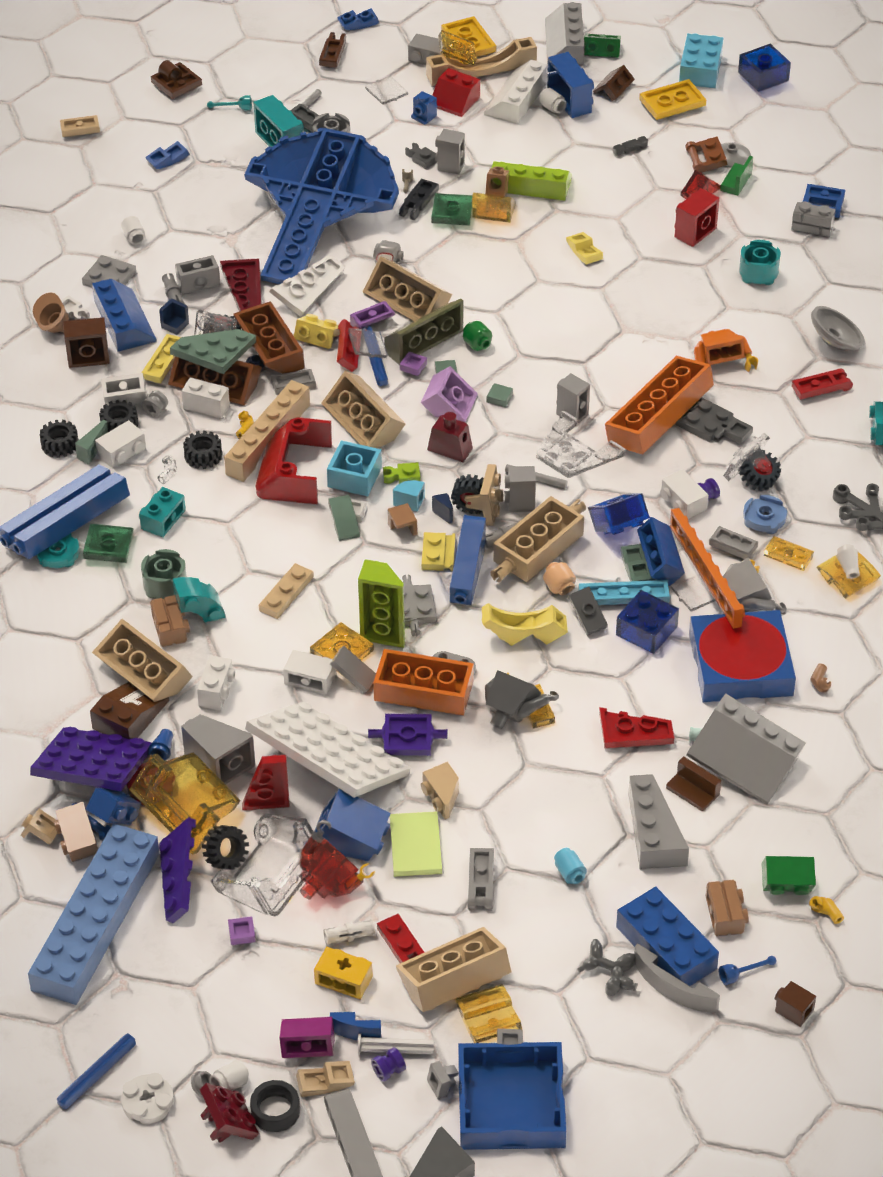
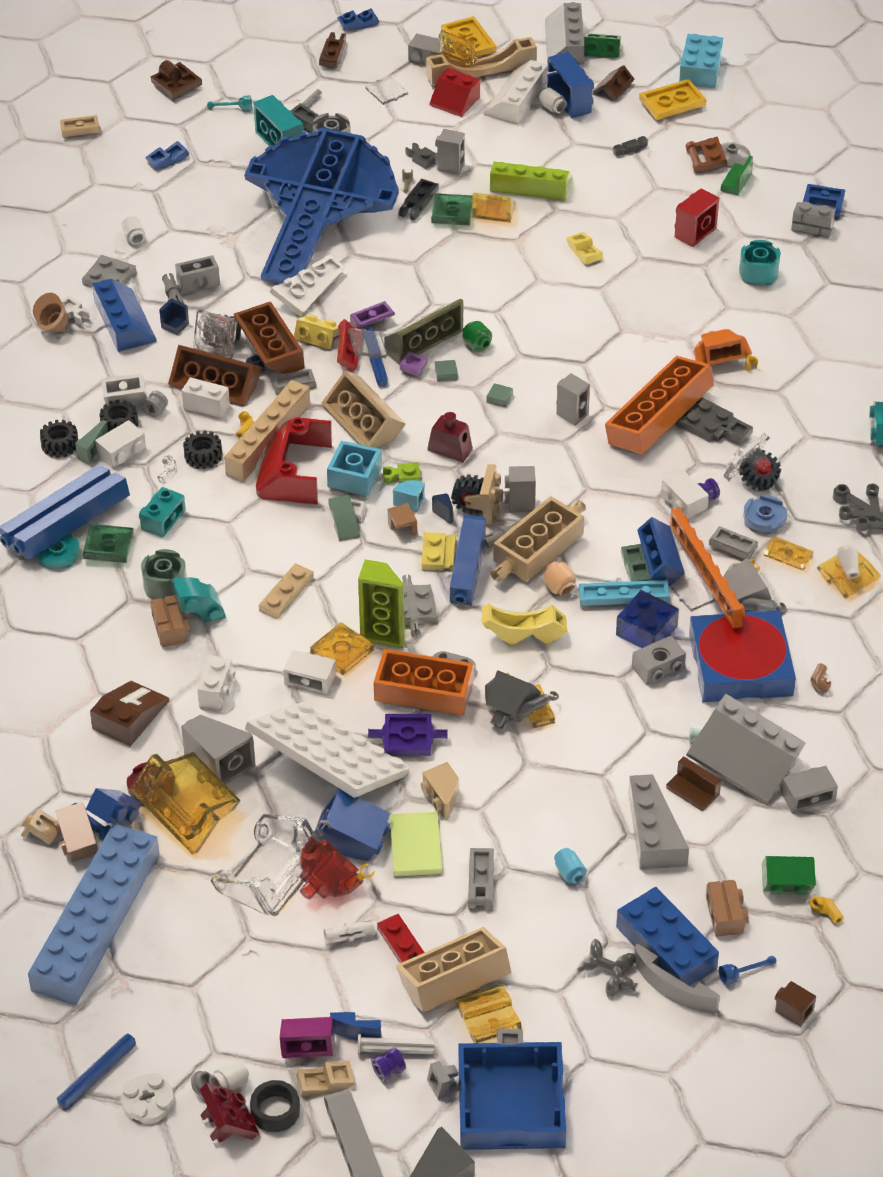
dark purple plate [30,726,152,791] -> none
reddish brown brick [63,317,110,368] -> none
tan slope [92,619,193,702] -> none
light yellow plate [141,334,181,384] -> none
blue cone [149,729,174,762] -> none
dark purple wing [159,817,196,924] -> none
sand green plate [170,329,256,374] -> none
black tyre [202,825,249,870] -> none
dark red wing [220,258,261,311] -> none
medium lavender plate [228,916,256,945] -> none
red wing [242,755,290,811] -> none
yellow brick [314,946,373,1000] -> none
light grey tile [330,646,376,693] -> none
tan slope [362,256,453,321] -> none
light grey head [373,240,404,264] -> none
blue brick [411,91,437,125] -> none
lavender slope [421,366,478,422] -> none
medium nougat brick [485,167,509,198] -> none
light grey bar [505,464,568,489] -> none
clear wing [536,410,626,478] -> none
dark grey plate [568,587,608,636] -> none
clear blue brick [588,493,650,535] -> none
red wing [599,707,675,749] -> none
clear red slope [680,169,721,199] -> none
clear blue brick [738,43,791,92] -> none
red plate [791,368,853,400] -> none
light grey dish [811,306,865,351] -> none
none -> light grey brick [632,636,686,685]
none -> light grey brick [781,765,838,813]

